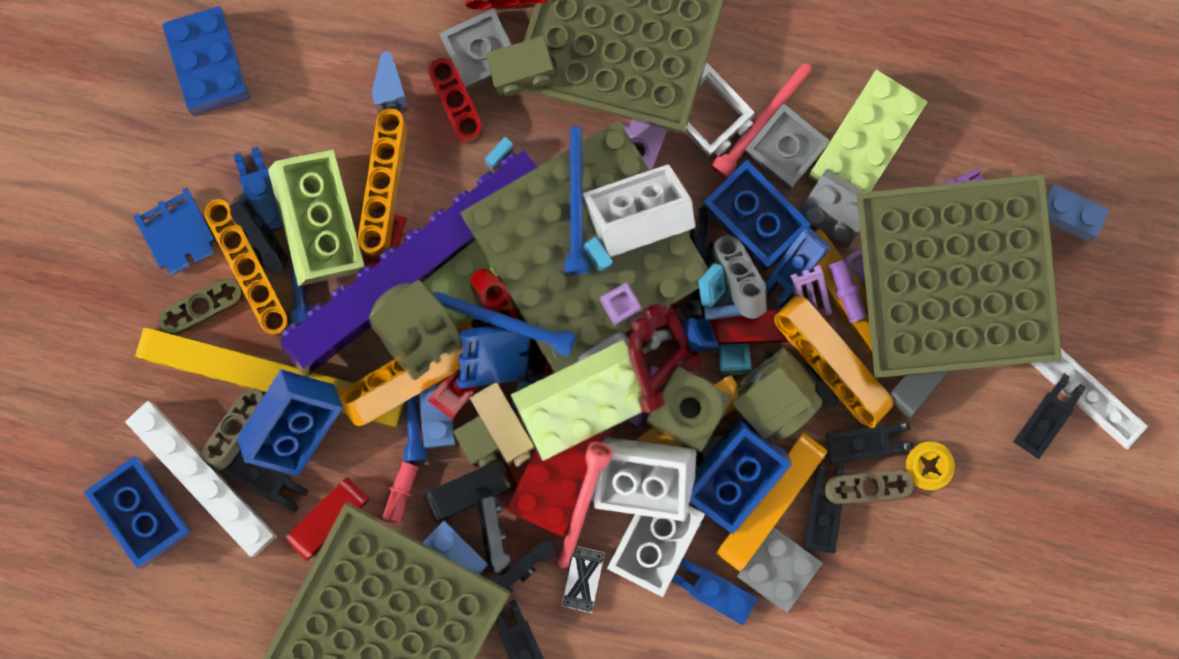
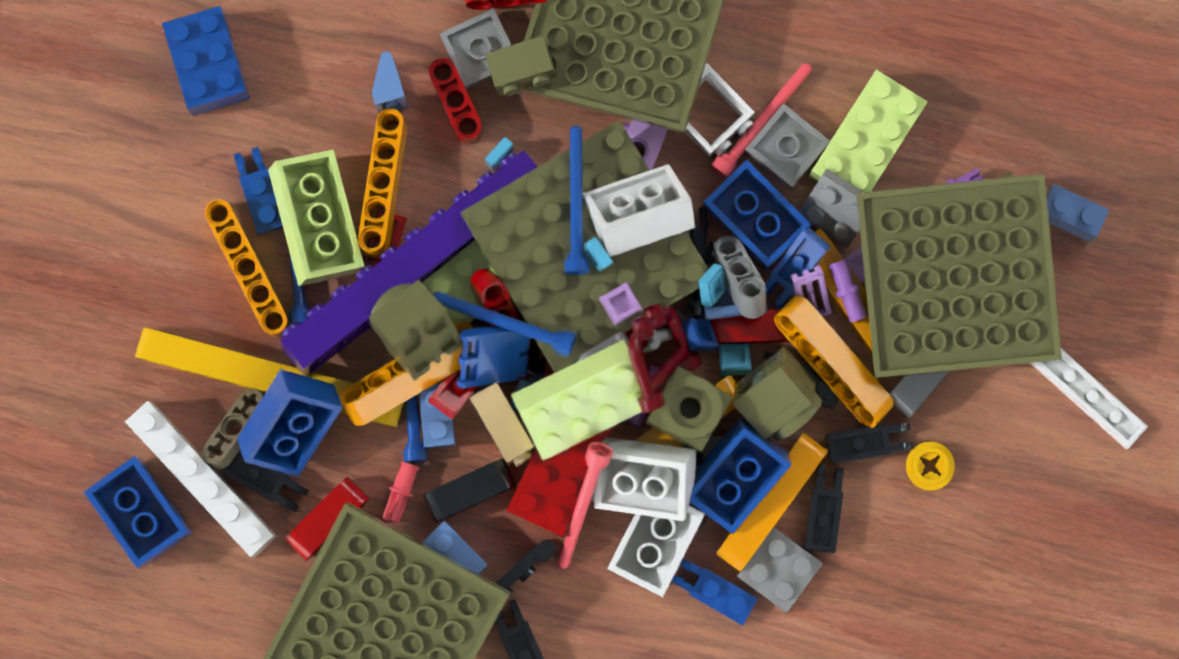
blue plate [133,188,216,275] -> none
olive beam [159,278,243,335] -> none
black hinge [229,192,288,276] -> none
olive brick [453,416,500,467] -> none
black hinge [475,486,511,575] -> none
tile [562,546,605,613] -> none
dark tan beam [825,470,914,504] -> none
black hinge [1013,373,1086,459] -> none

